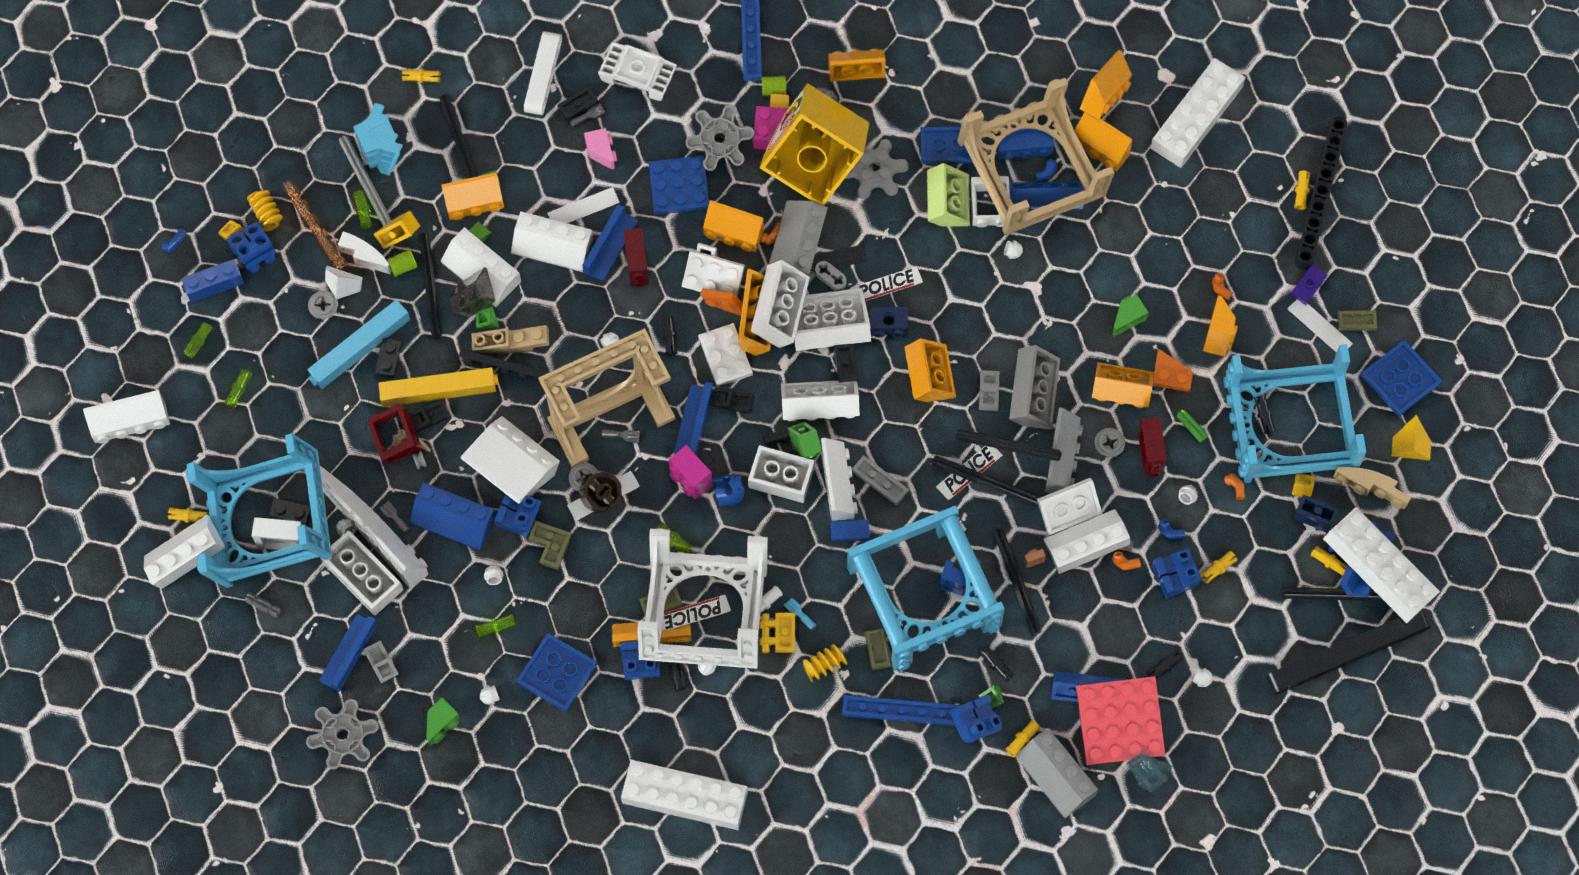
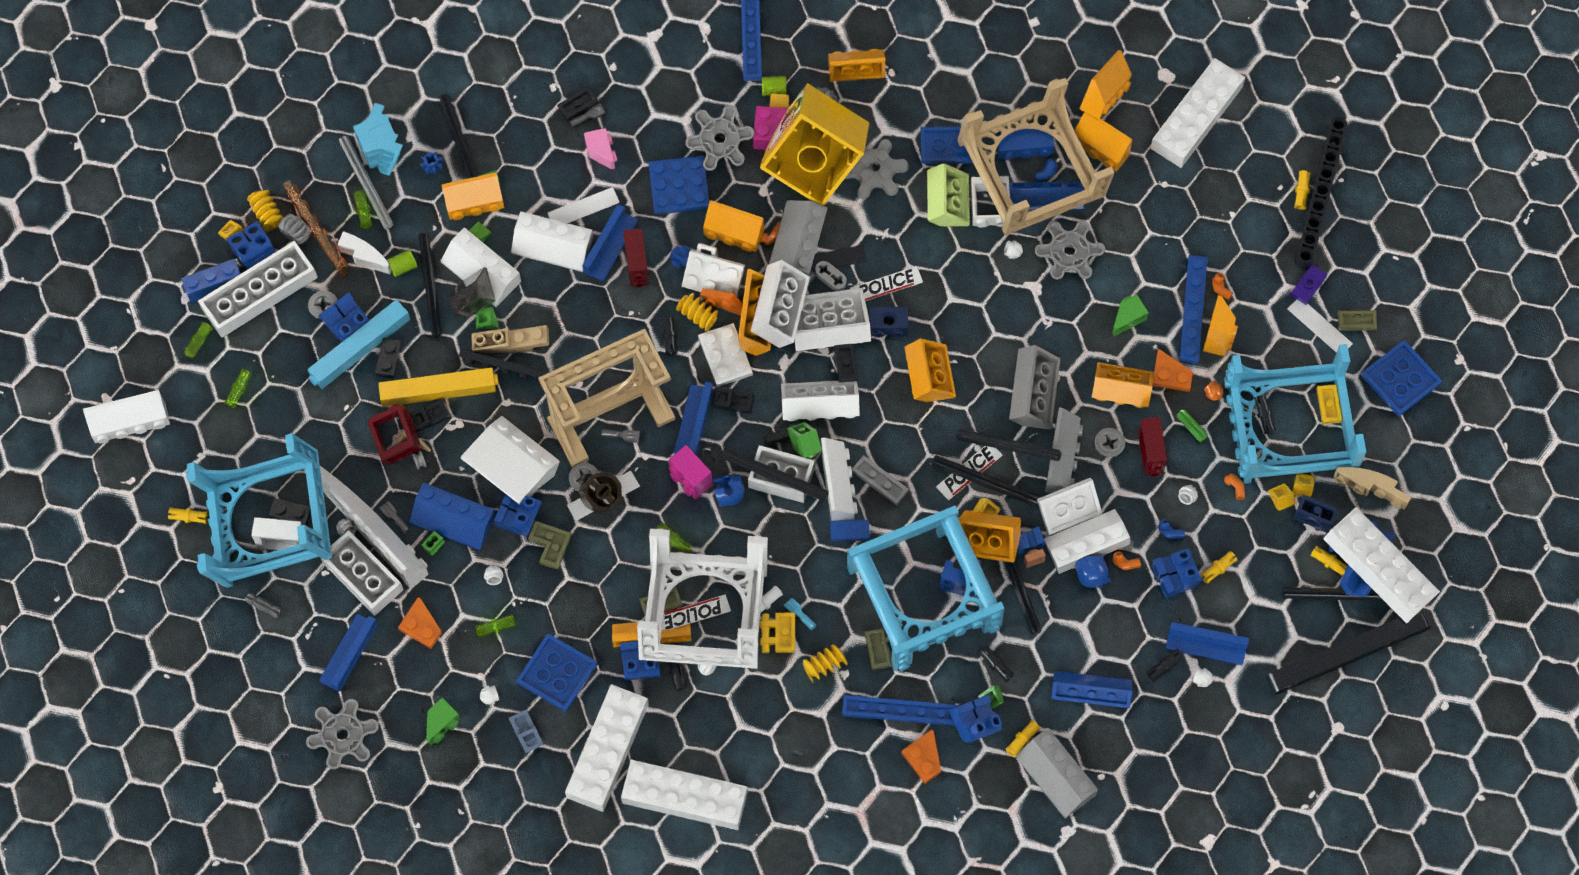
white slope [144,515,225,589] -> none
blue arm [162,229,187,253] -> none
white slope [325,266,363,299] -> none
light grey slope [363,640,399,684] -> none
yellow slope [374,211,420,249] -> none
yellow pin [402,68,441,83] -> none
white beam [524,31,562,115] -> none
white plate [598,42,677,101] -> none
white plate [600,332,619,347] -> none
light grey slope [979,370,1000,411] -> none
coral plate [1076,676,1165,765] -> none
clear light blue slope [1127,752,1172,792] -> none
yellow slope [1391,415,1431,461] -> none
none -> white brick [198,241,317,338]
none -> light grey gear [278,214,311,245]
none -> blue hips [318,292,369,342]
none -> orange wing [398,597,442,649]
none -> blue gear [420,151,443,175]
none -> bright green piece [421,531,445,556]
none -> sand blue slope [508,709,544,753]
none -> white brick [565,684,649,812]
none -> blue gear [670,244,691,269]
none -> yellow piece [676,293,718,332]
none -> black axle [720,448,829,501]
none -> orange wing [901,730,941,784]
none -> light orange slope [958,510,1021,563]
none -> yellow slope [973,498,1001,515]
none -> blue leg [1017,526,1045,554]
none -> light grey plate [1035,221,1105,280]
none -> blue helmet [1075,554,1111,588]
none -> blue panel [1166,622,1249,665]
none -> blue plate [1179,255,1208,364]
none -> orange plate [1204,381,1223,401]
none -> yellow slope [1268,483,1295,511]
none -> yellow plate [1316,384,1342,425]

